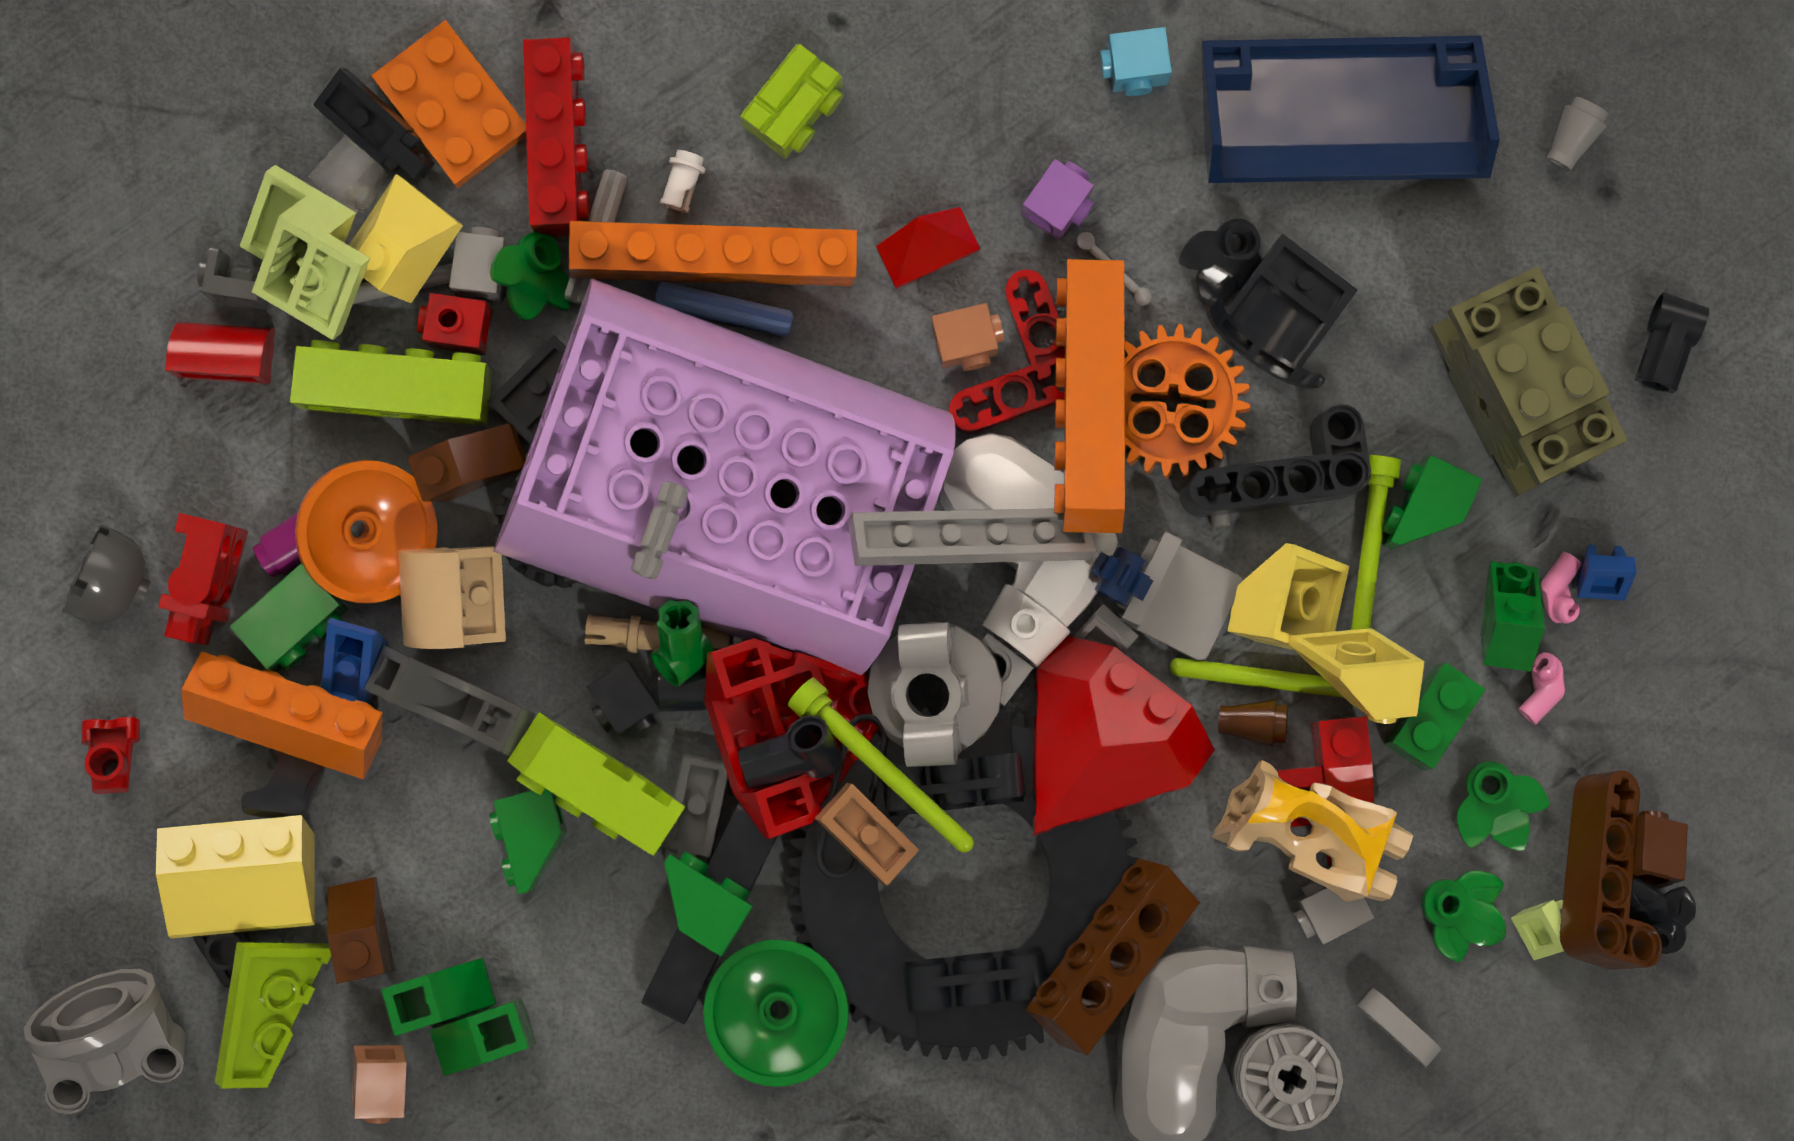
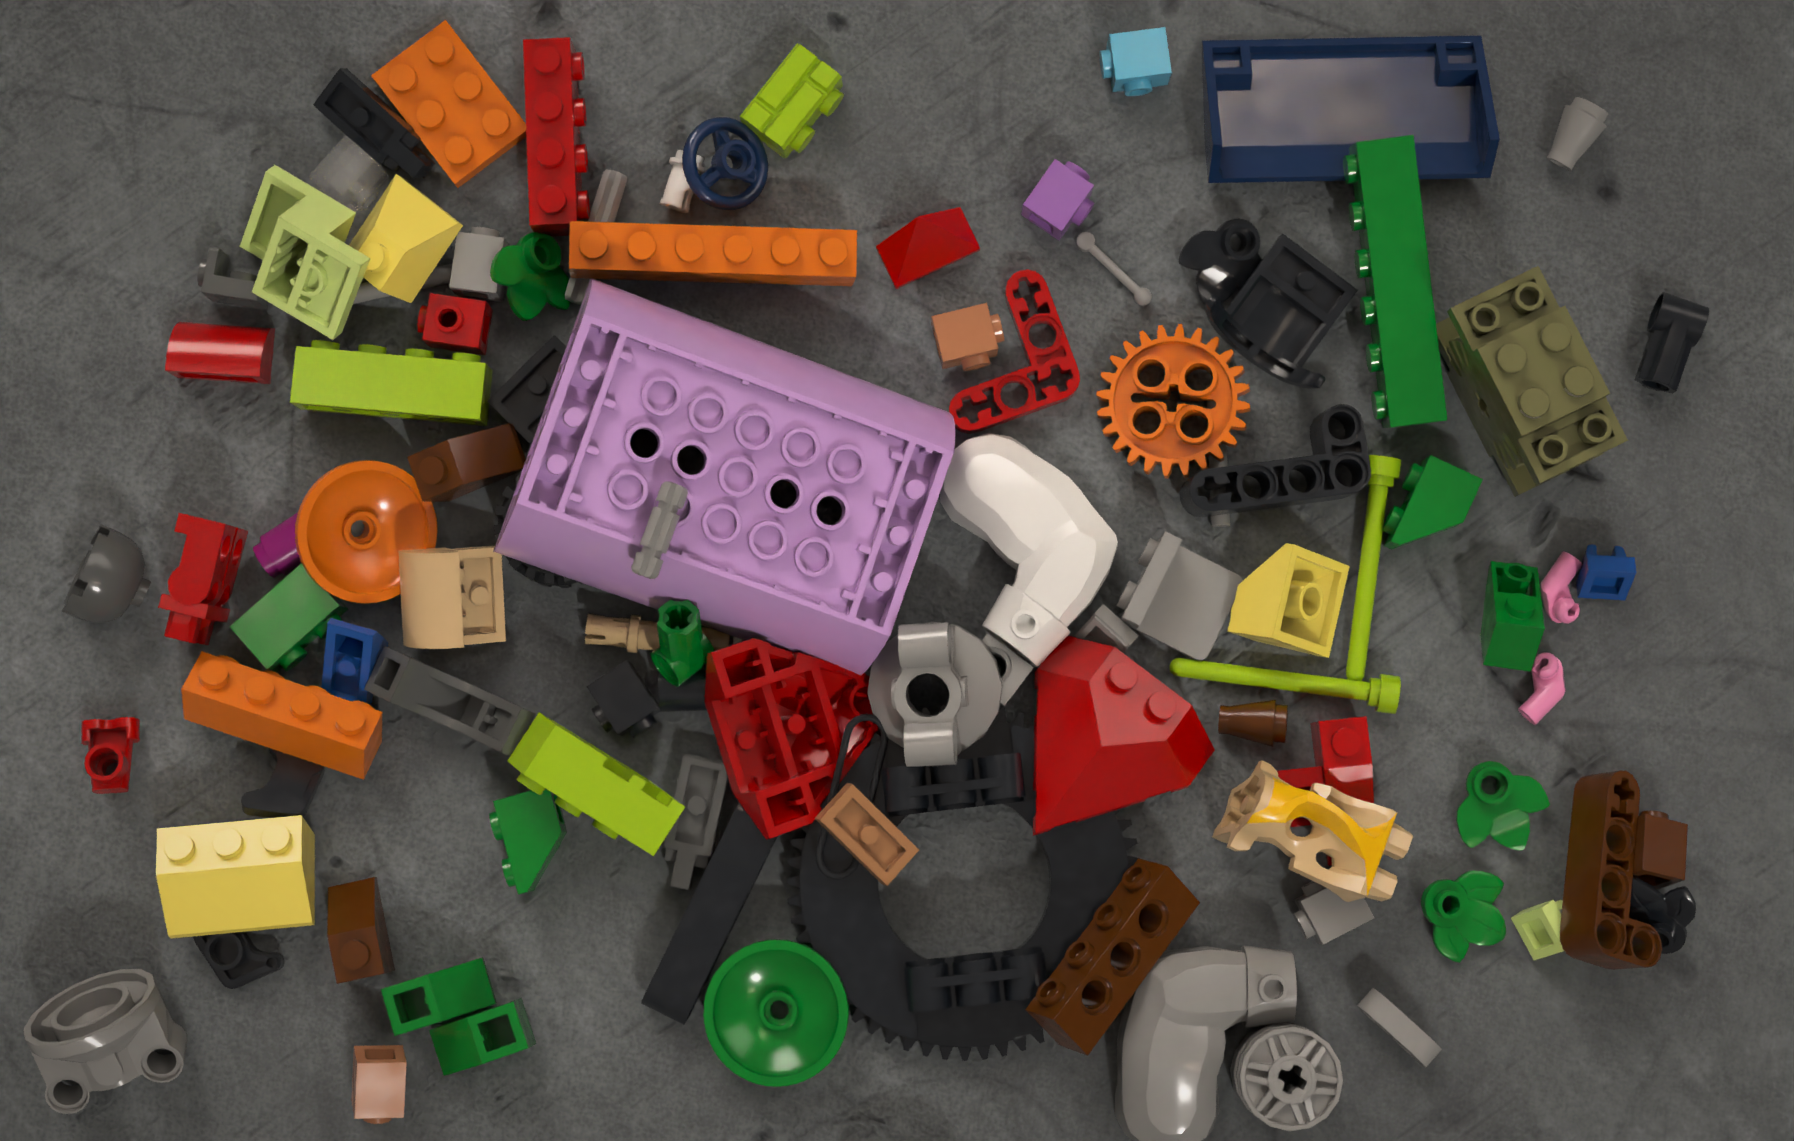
lime wing [215,942,331,1089] -> none
medium blue axle [655,281,793,337] -> none
green slope [664,851,755,957] -> none
black piece [738,715,842,790] -> none
lime piece [788,678,974,853] -> none
light grey plate [848,508,1096,566] -> none
orange brick [1054,259,1125,533] -> none
dark blue gear [1090,546,1153,606] -> none
light yellow slope [1288,628,1425,724] -> none
green brick [1383,662,1486,771] -> none
none -> dark blue piece [682,117,768,210]
none -> green brick [1343,135,1447,428]

